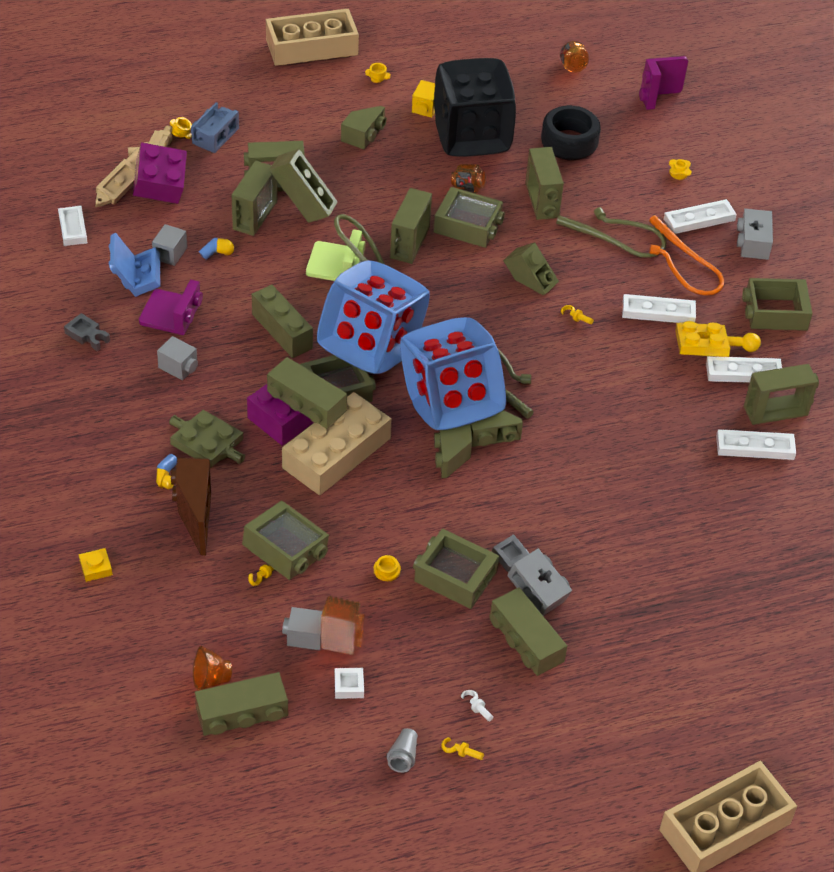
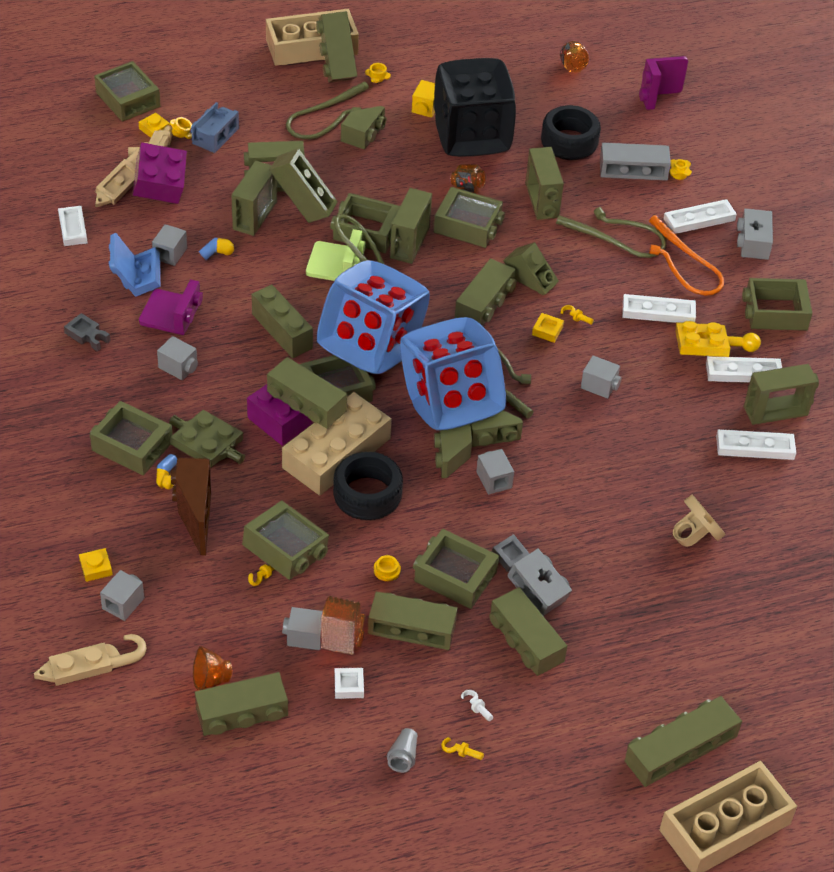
none -> tan plate [34,634,147,686]
none -> olive window [90,401,172,476]
none -> olive window [94,61,161,122]
none -> light grey brick [100,570,144,621]
none -> yellow plate [138,112,170,138]
none -> olive piece [286,81,369,140]
none -> olive brick [316,11,357,83]
none -> olive window [330,193,400,253]
none -> black tyre [333,451,403,521]
none -> olive brick [368,591,458,650]
none -> olive brick [455,258,517,326]
none -> light grey brick [476,449,514,495]
none -> yellow plate [532,313,564,343]
none -> light grey brick [581,356,622,399]
none -> light grey brick [600,143,671,180]
none -> olive brick [625,696,742,787]
none -> tan tile [673,495,726,547]

